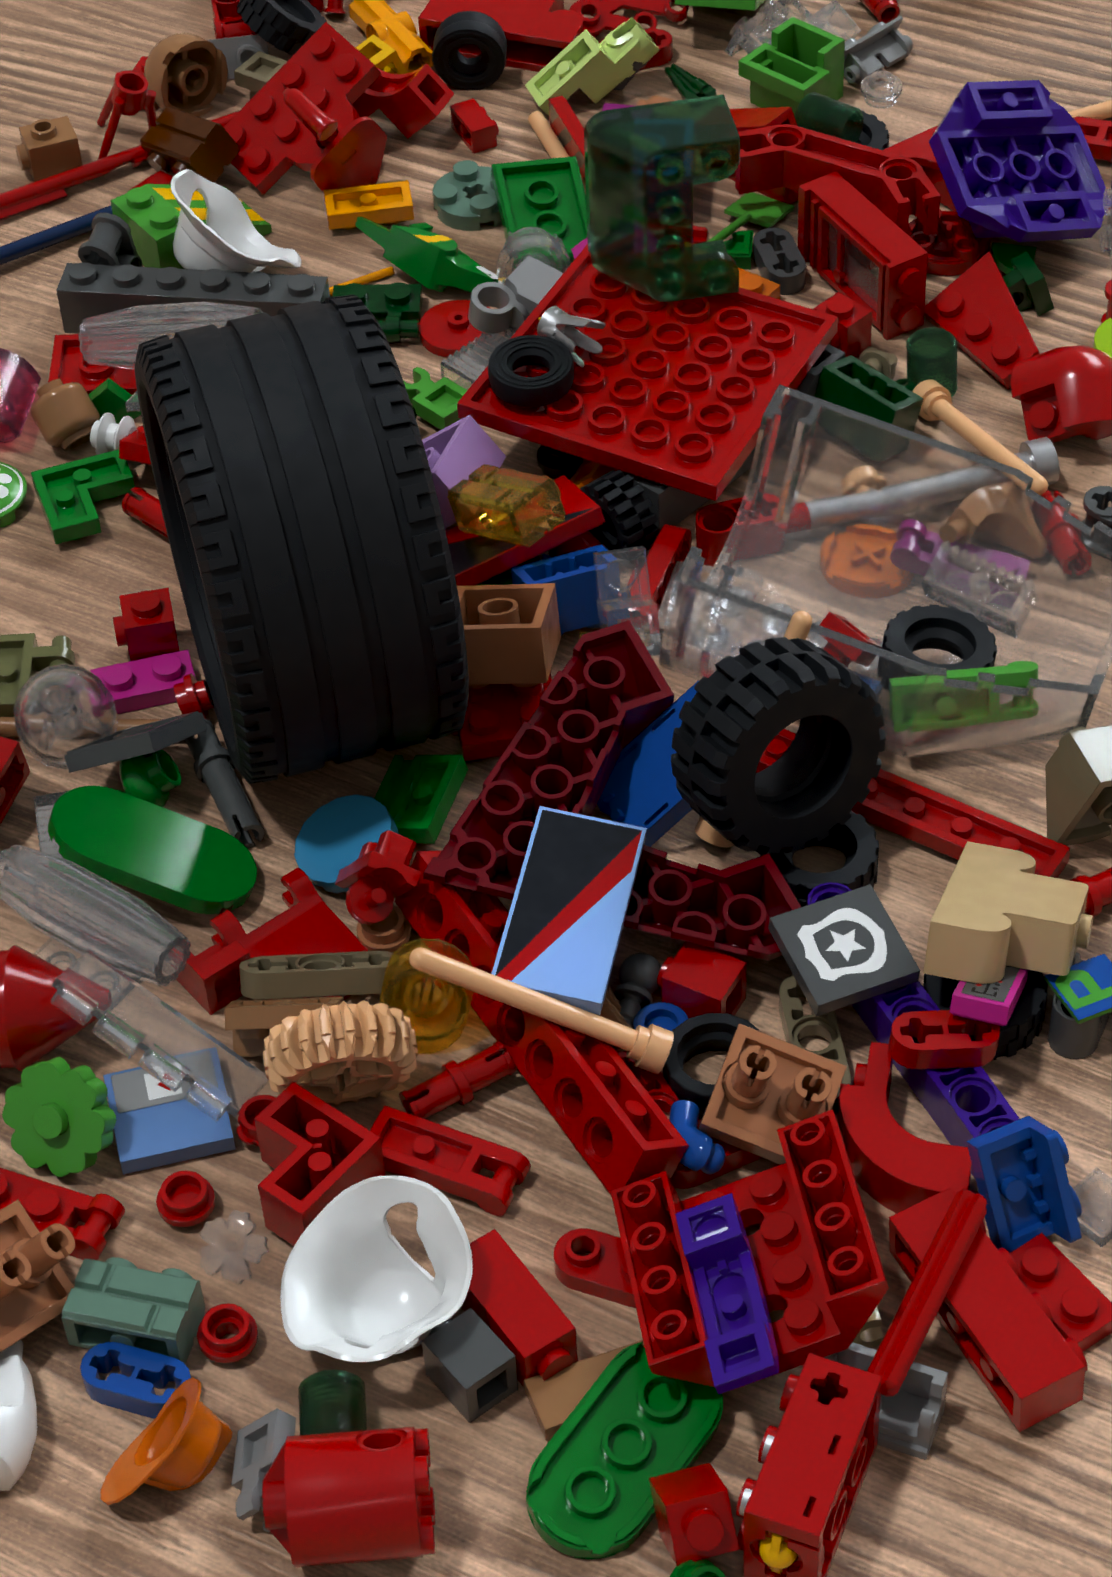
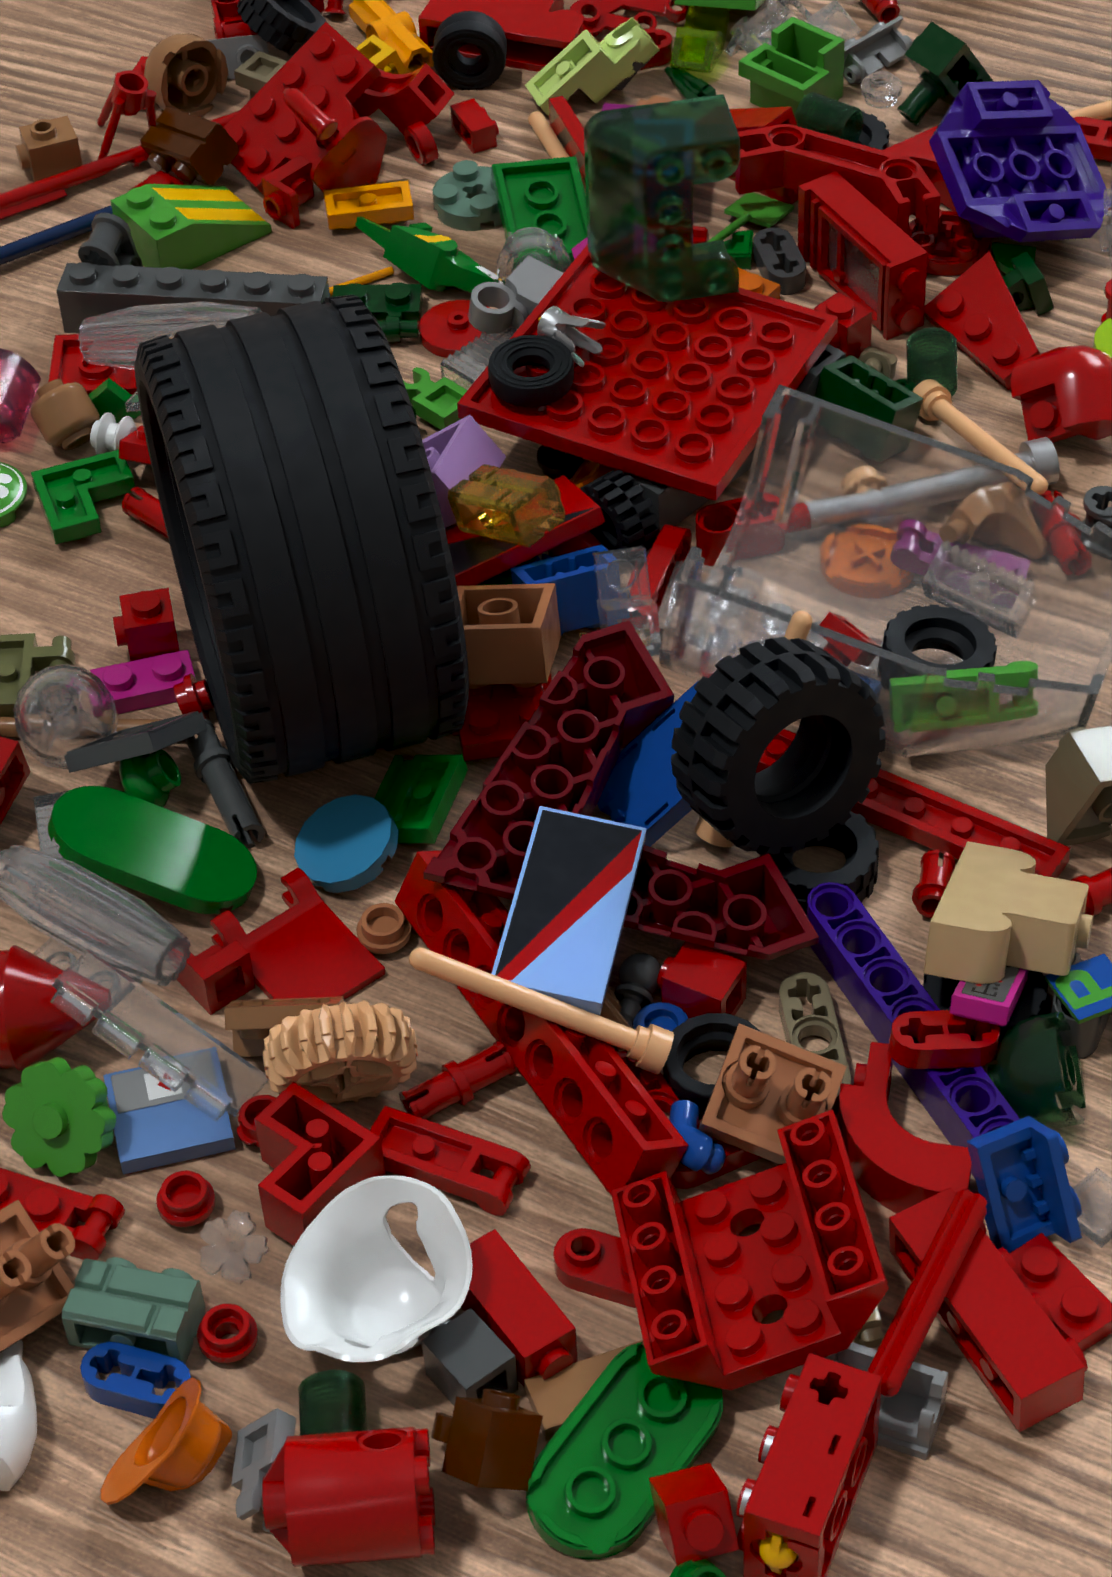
white piece [171,169,301,273] -> none
dark tan beam [239,951,401,999] -> none
red hips [335,830,421,925] -> none
clear yellow piece [379,938,473,1054] -> none
dark purple slope [675,1193,779,1395] -> none
dark grey tile [768,884,920,1017] -> none
none -> red bracket [262,155,315,229]
none -> red tile [404,121,439,166]
none -> reddish brown brick [431,1389,543,1491]
none -> clear neon green slope [670,6,731,73]
none -> dark green brick [897,21,993,126]
none -> red pin [912,849,955,918]
none -> clear green cylinder [987,1012,1086,1128]

